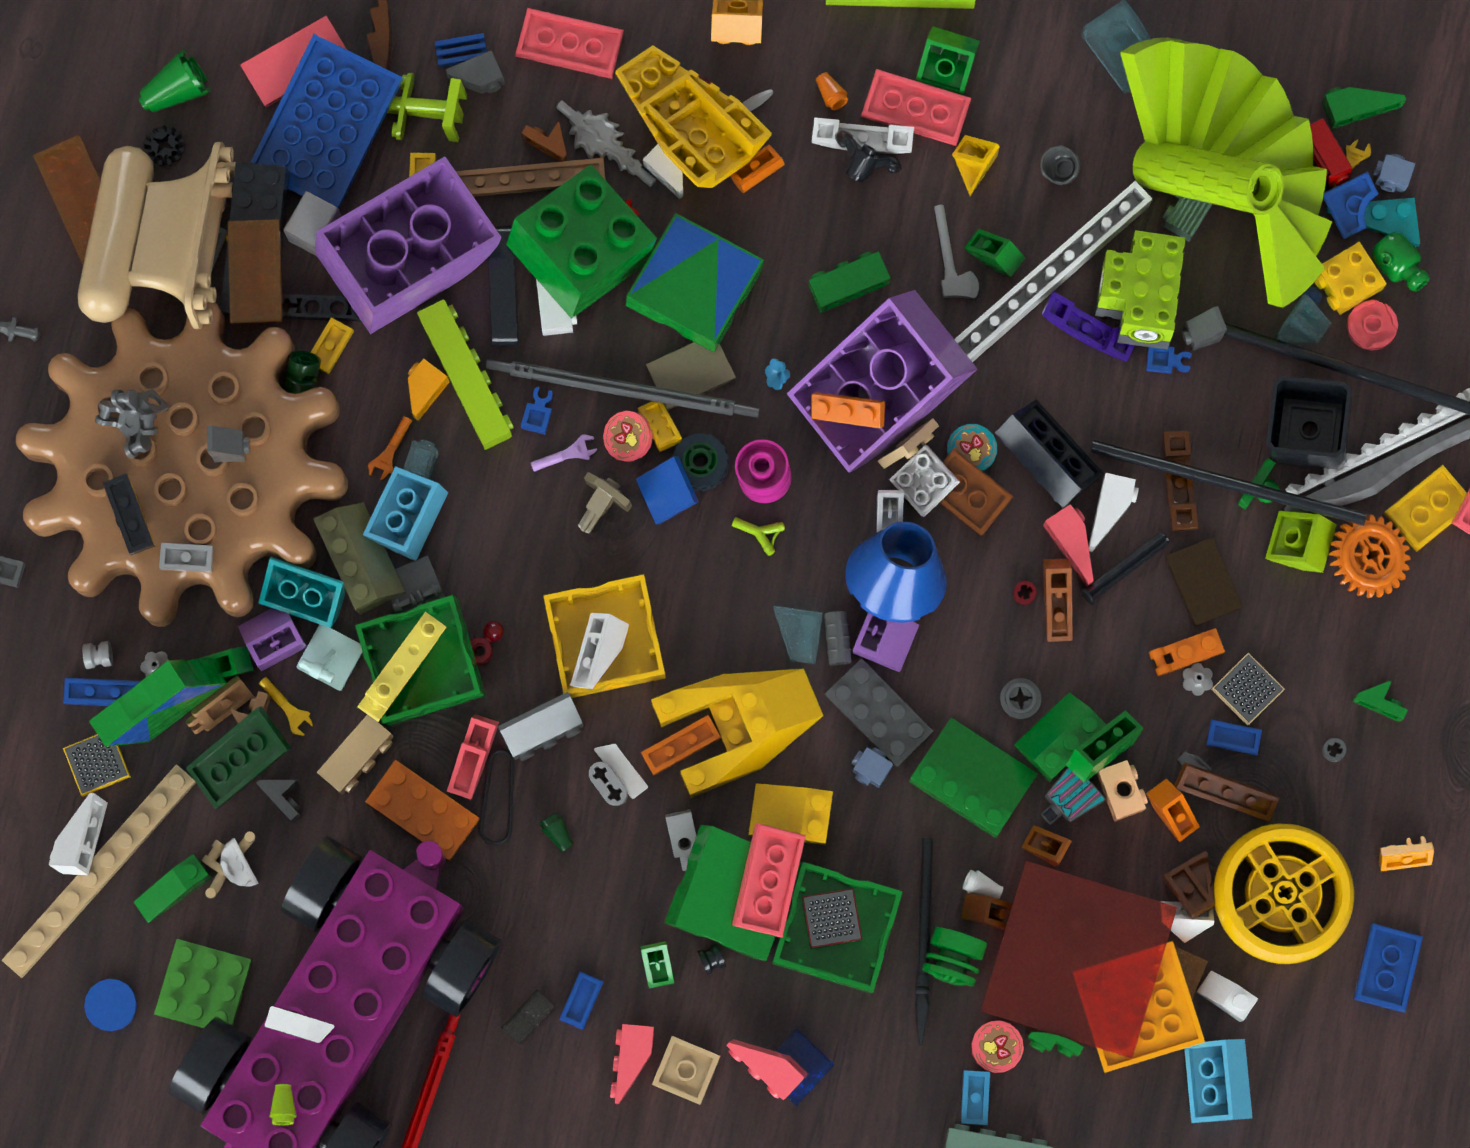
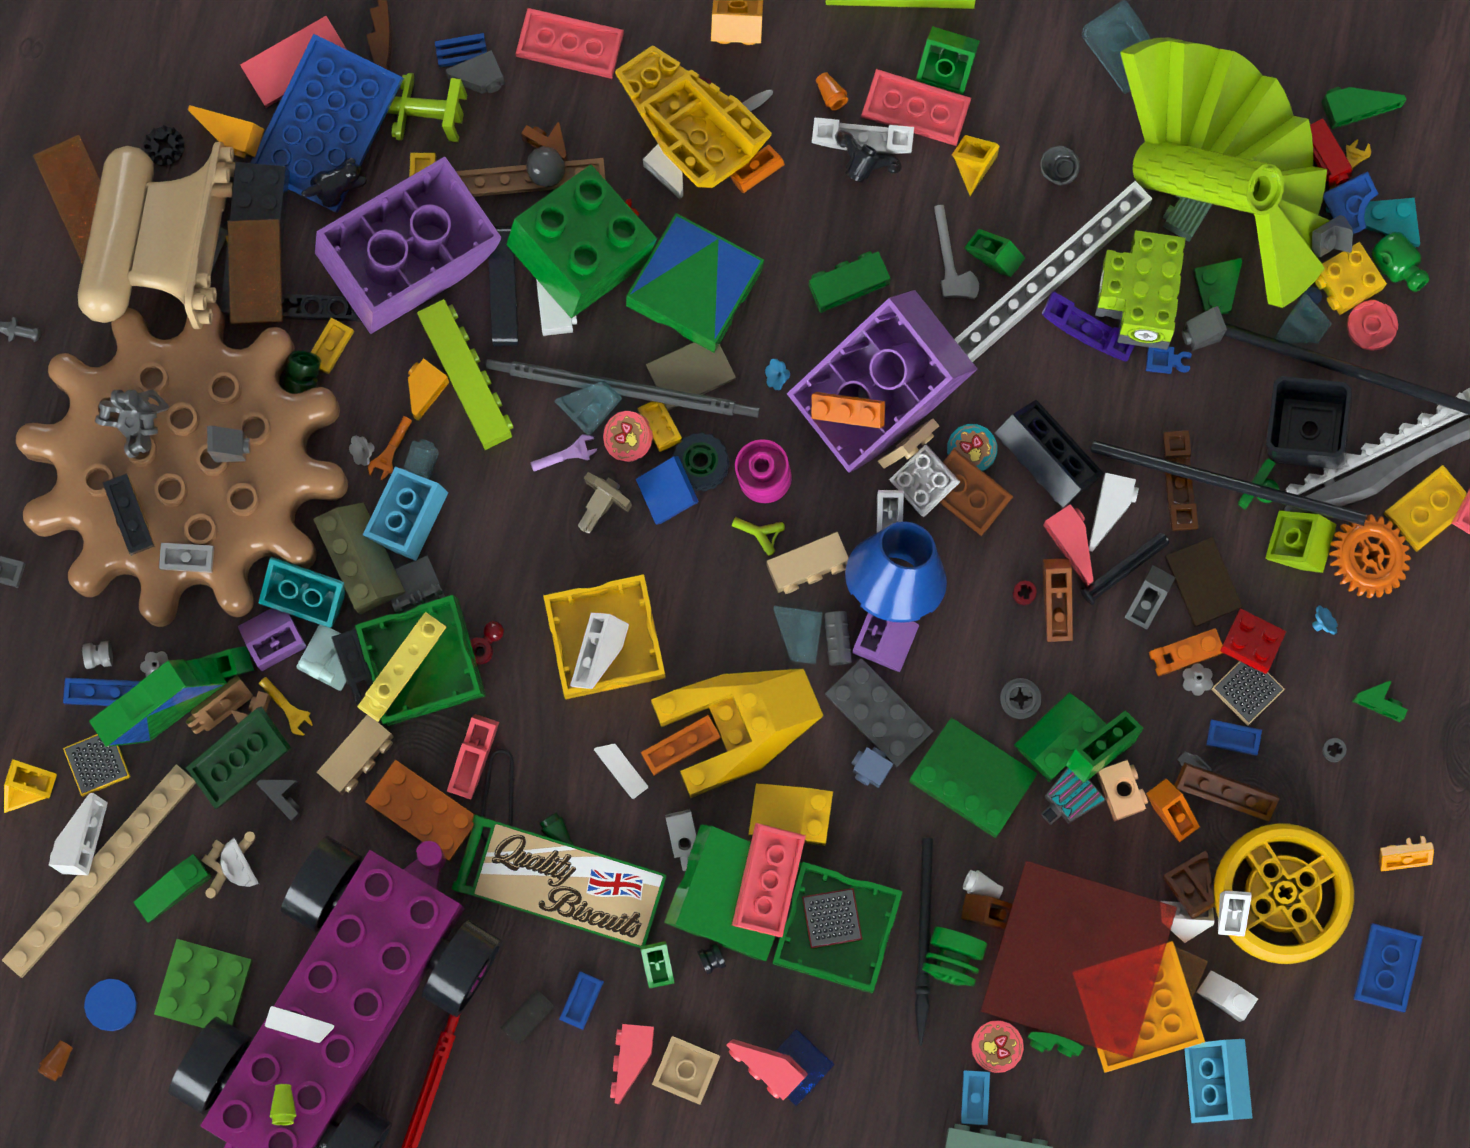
green cone [138,49,211,112] -> none
light grey piece [283,191,342,256] -> none
slope [498,692,584,761] -> none
blue plate [520,387,553,435] -> none
light grey piece [556,100,656,187] -> none
light grey beam [589,762,628,806] -> none
dark orange slope [1021,825,1072,867] -> none
sand blue brick [1373,154,1415,193] -> none
none -> yellow slope [4,759,57,813]
none -> dark orange cone [38,1040,73,1081]
none -> light orange slope [188,105,264,159]
none -> black animal [301,158,367,207]
none -> black hinge [331,629,373,705]
none -> light grey plant [349,435,374,466]
none -> flag [451,814,666,948]
none -> dark grey hair [526,146,566,187]
none -> clear light blue wing [554,381,622,435]
none -> tan brick [766,532,849,594]
none -> dark grey slope [1125,566,1175,629]
none -> green wing [1193,258,1242,315]
none -> white slope [1218,891,1252,936]
none -> red plate [1220,608,1286,674]
none -> dark grey slope [1312,215,1353,257]
none -> dark azure plant [1312,606,1338,635]

